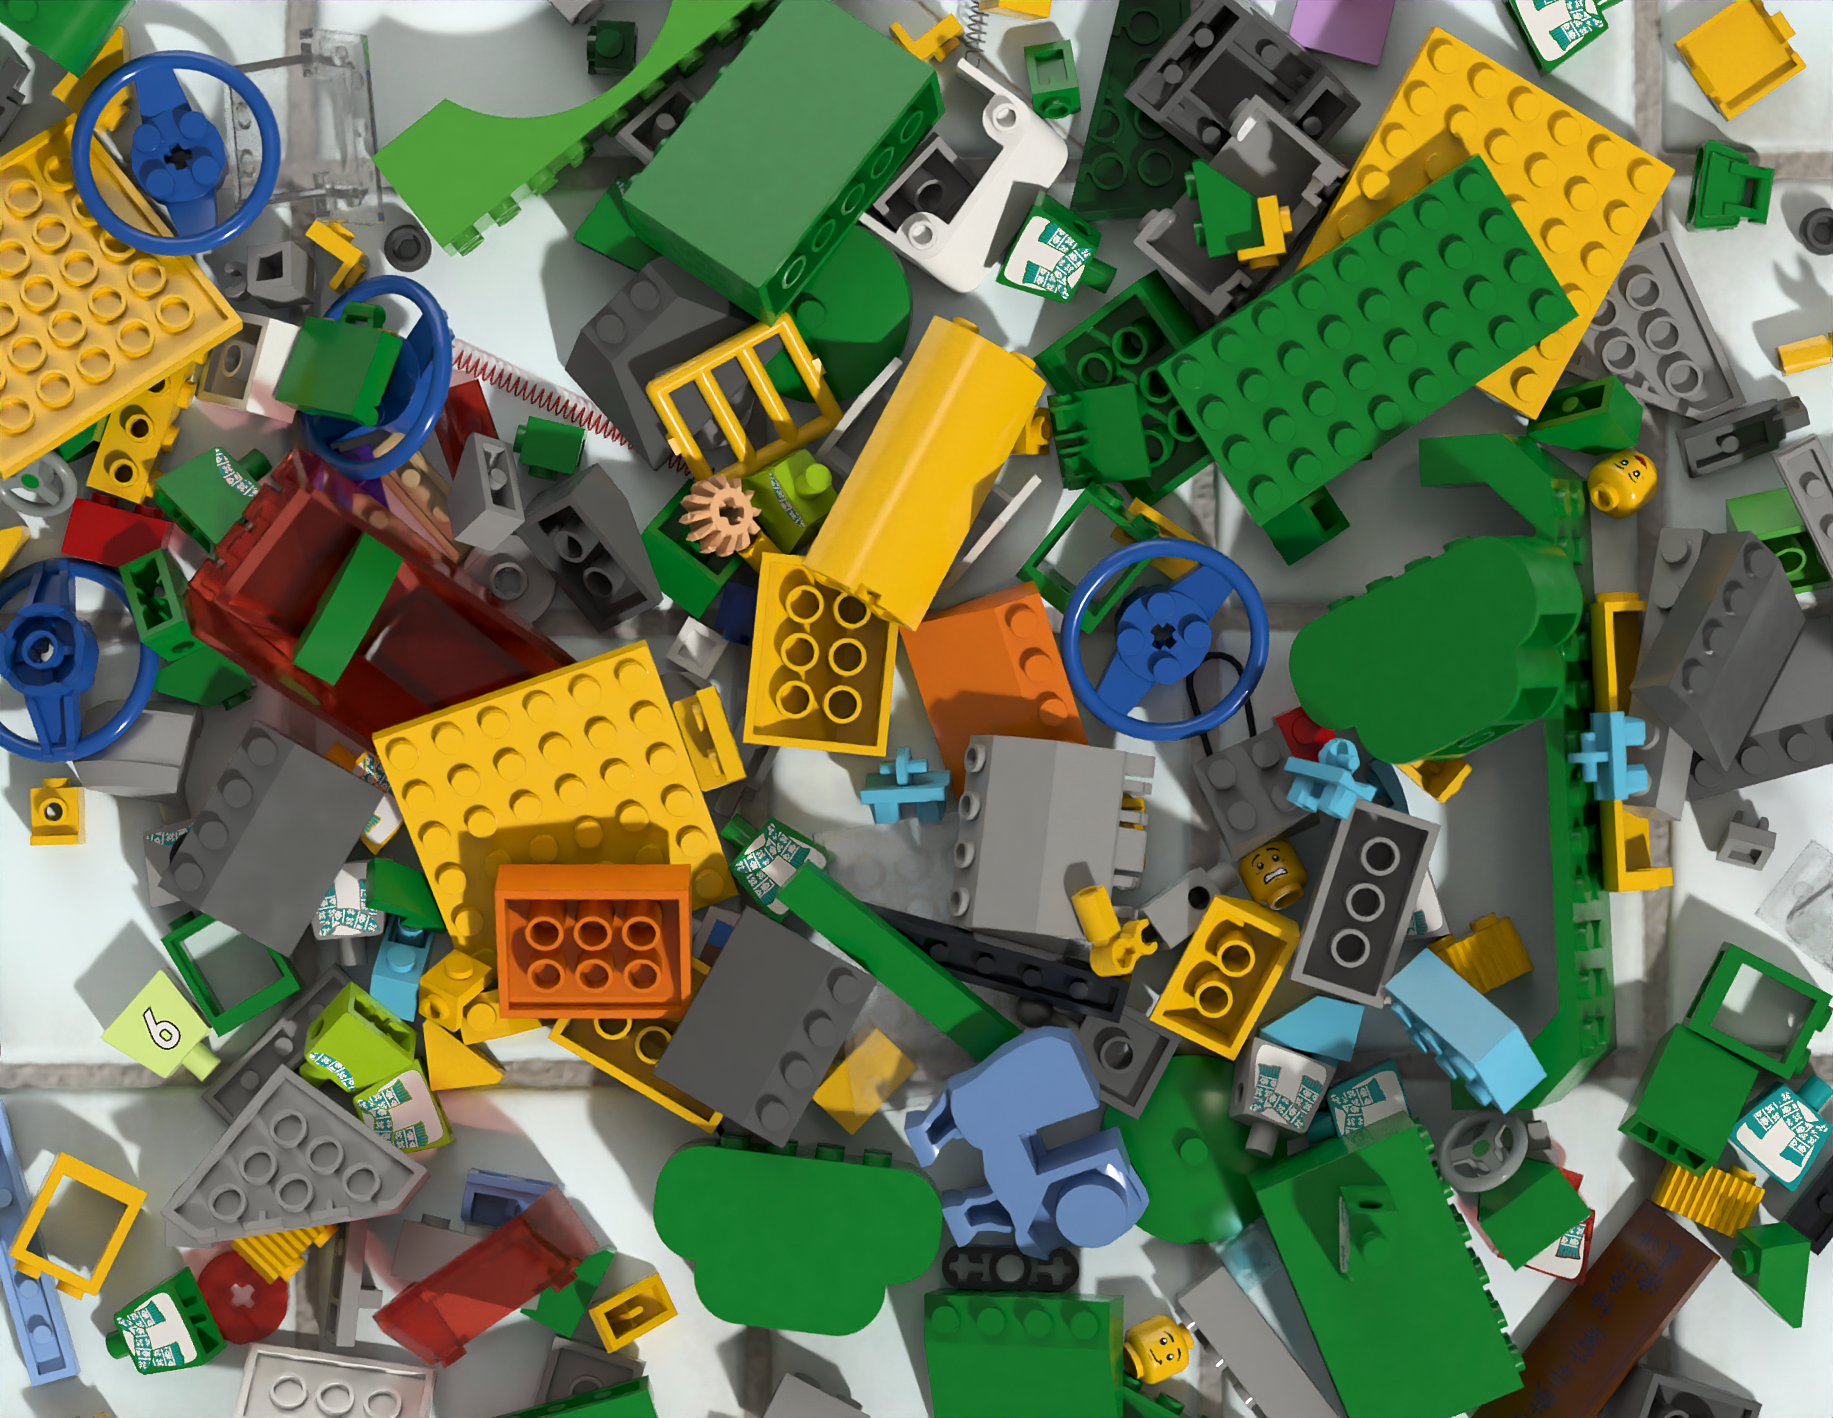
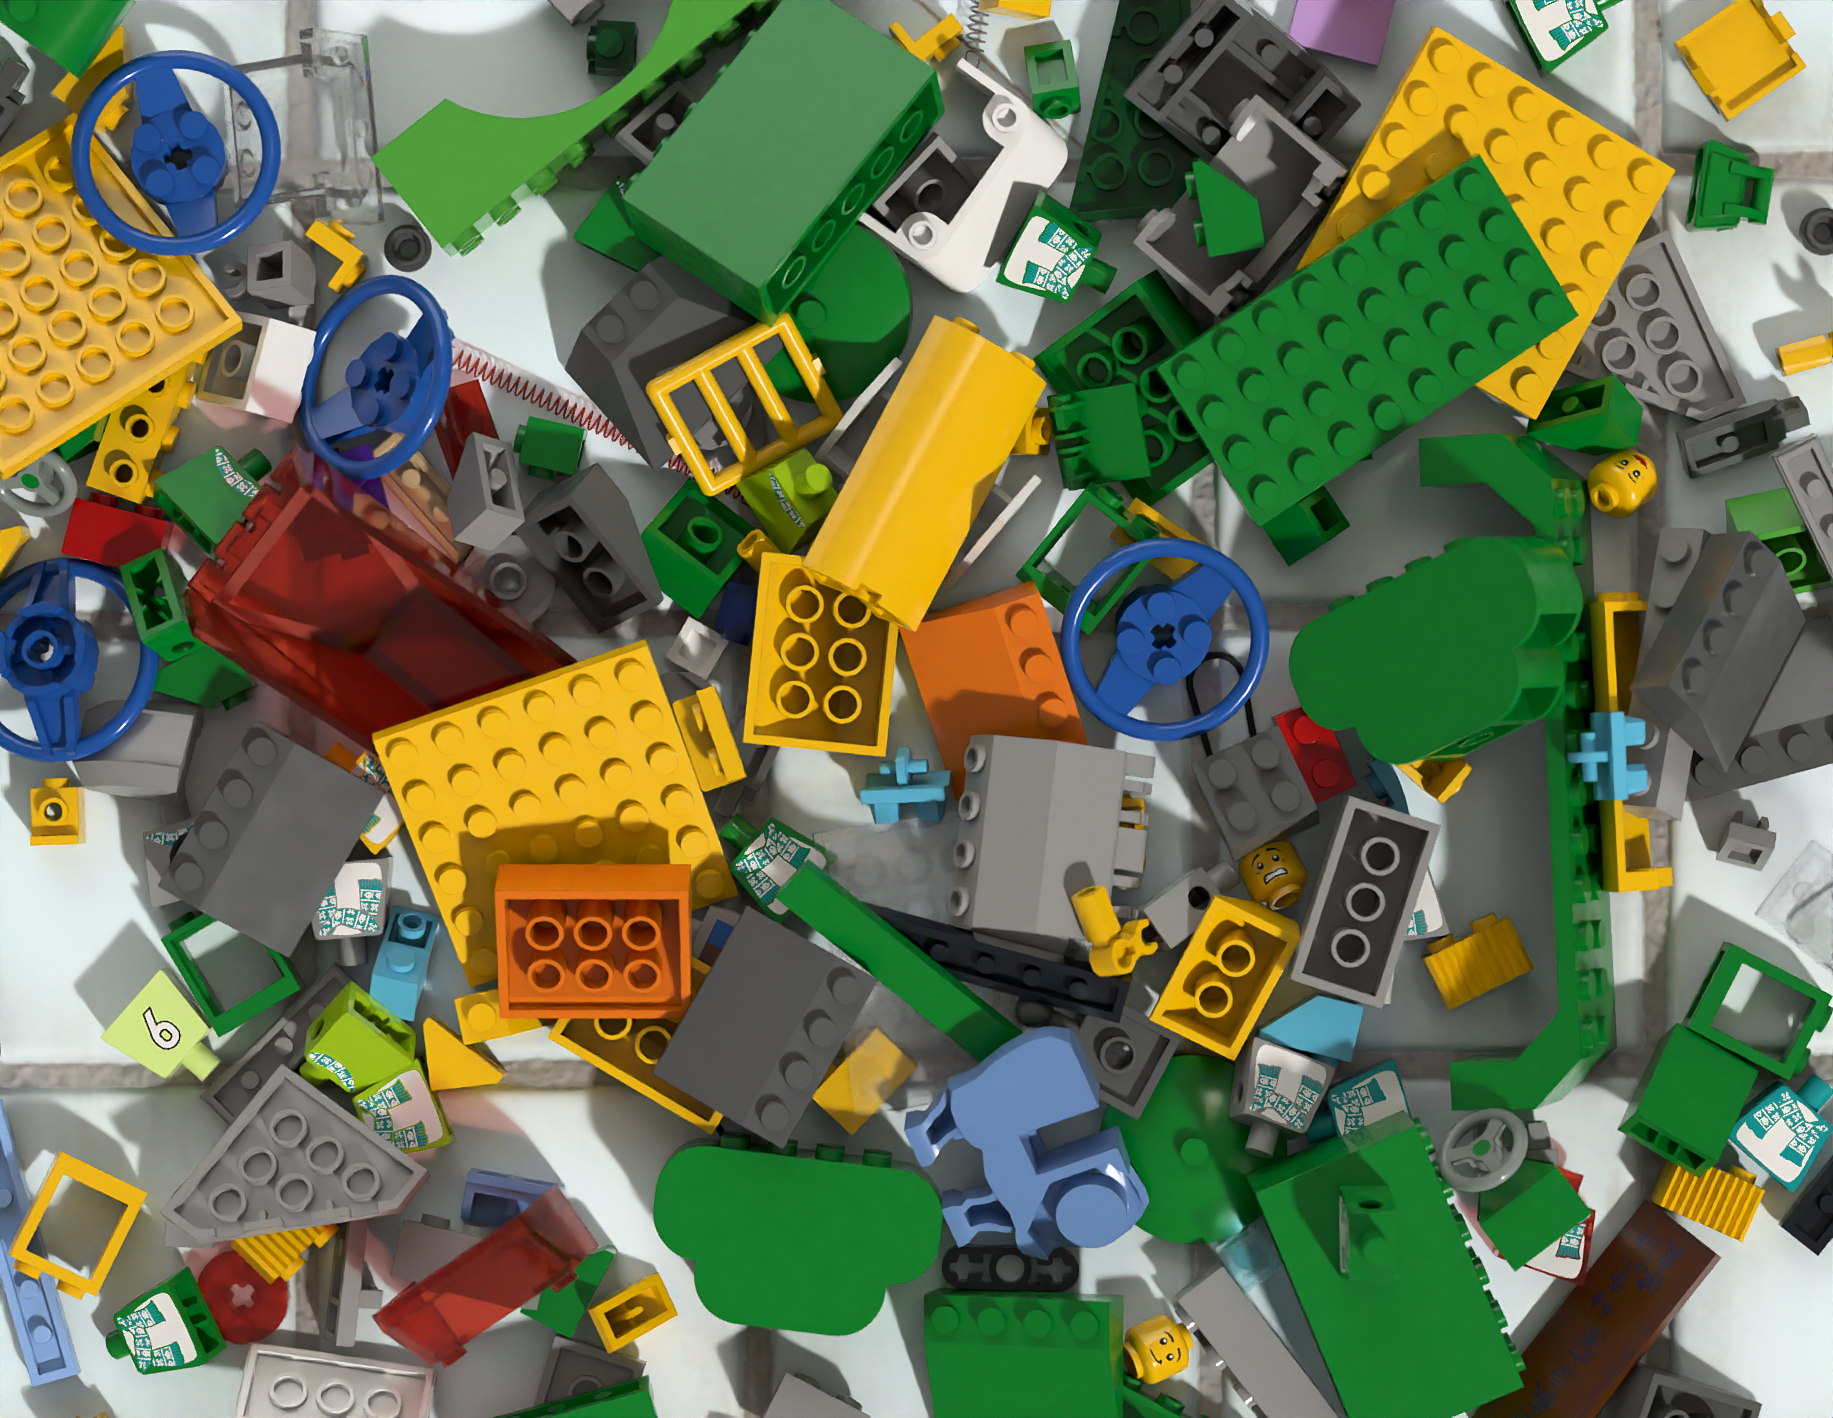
green piece [275,301,403,427] -> none
green slope [292,527,407,686] -> none
green slope [365,857,447,934] -> none
yellow bracket [418,949,493,1032] -> none
light nougat gear [678,474,762,557] -> none
yellow bracket [1237,195,1293,271] -> none
medium azure hips [1284,738,1377,820] -> none
medium azure brick [1384,947,1547,1115] -> none
green slope [1731,1221,1811,1329] -> none

